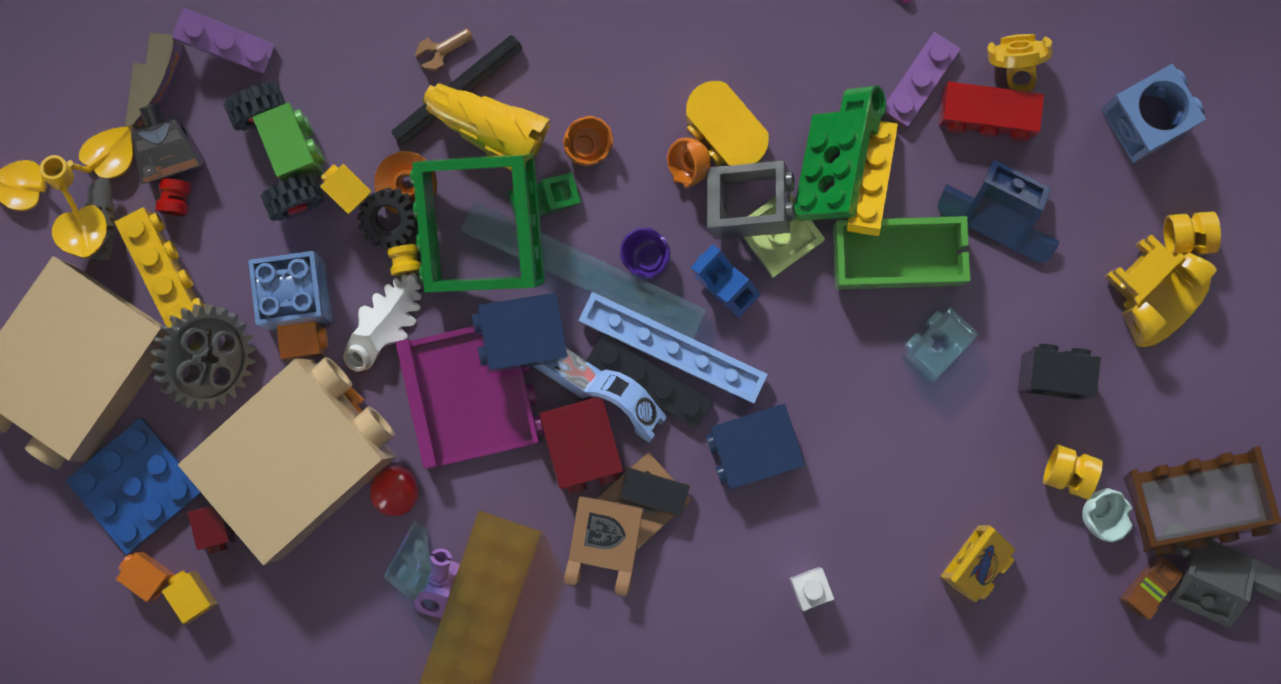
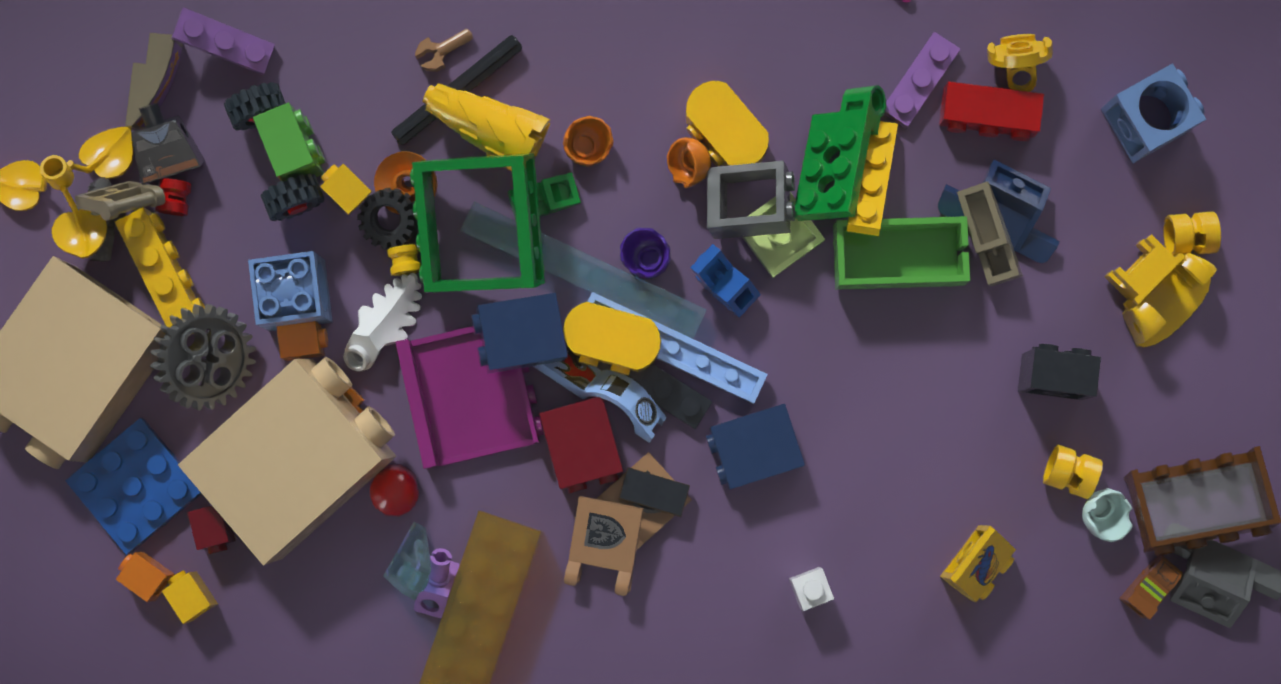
clear light blue brick [902,307,979,383] -> none
none -> dark tan plate [75,181,165,221]
none -> yellow brick [563,302,661,375]
none -> dark tan slope [957,181,1023,286]

